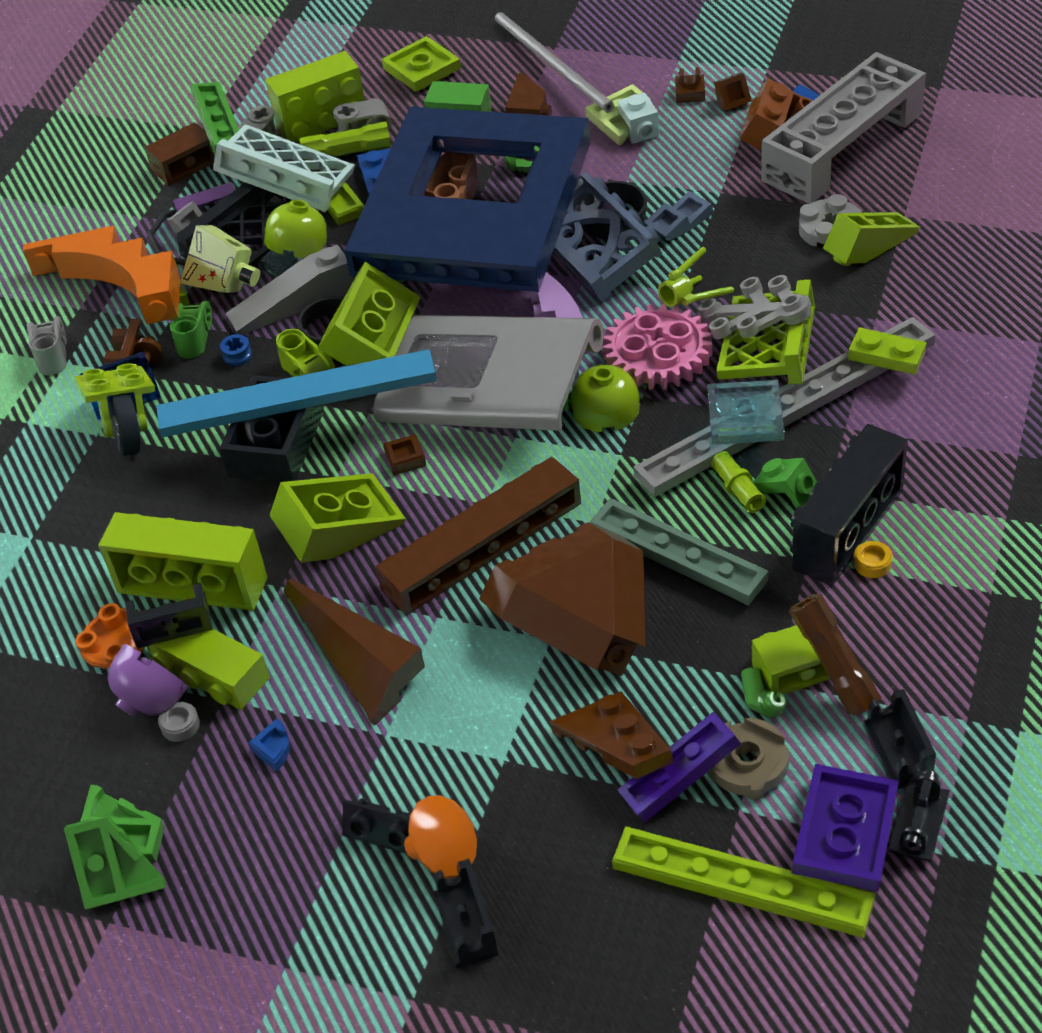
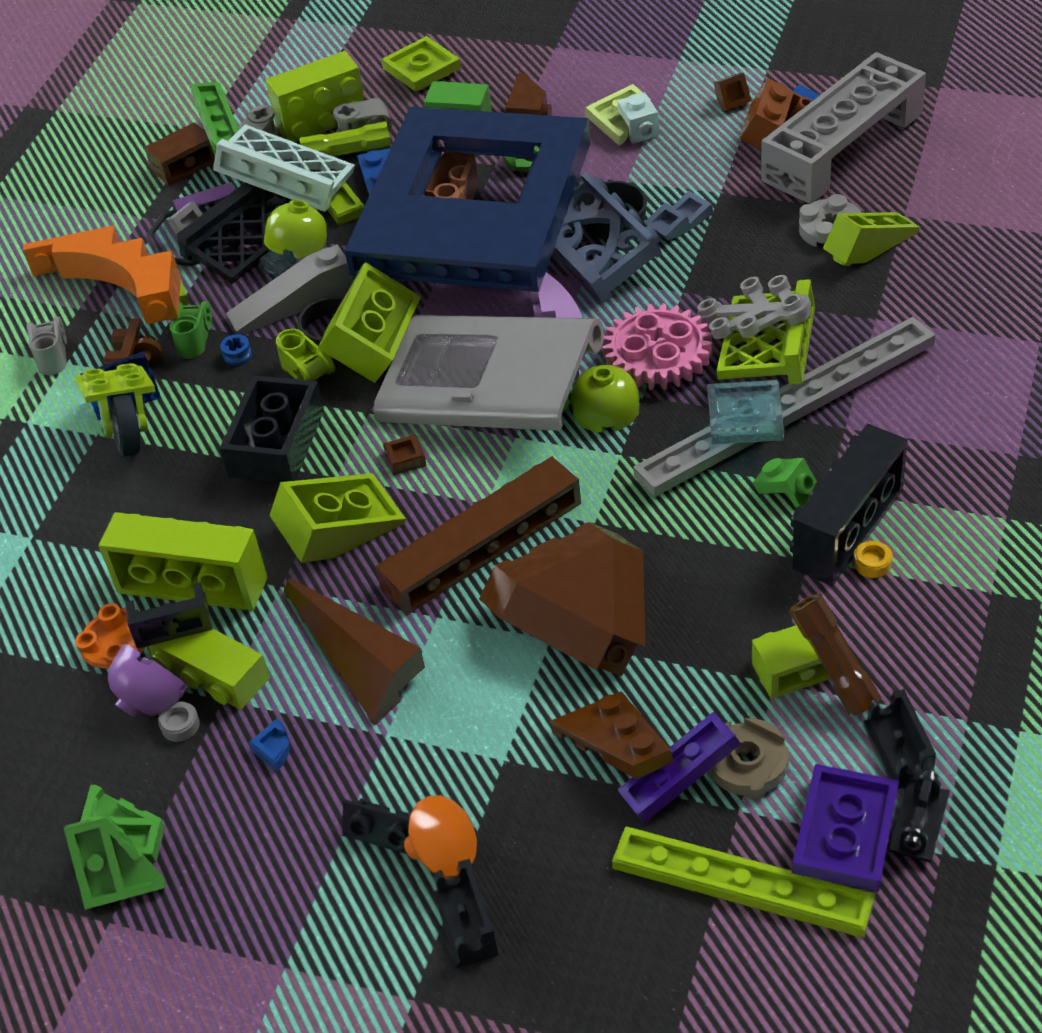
dark azure tile [156,349,437,437] -> none
yellowish green torso [180,225,260,293] -> none
light grey piece [495,12,614,113] -> none
sand green plate [590,498,769,606] -> none
lime plant [658,247,734,307] -> none
reddish brown tile [675,67,705,103] -> none
lime pin [711,451,766,513] -> none
bright green arm [741,667,786,718] -> none
lime plate [848,327,927,375] -> none

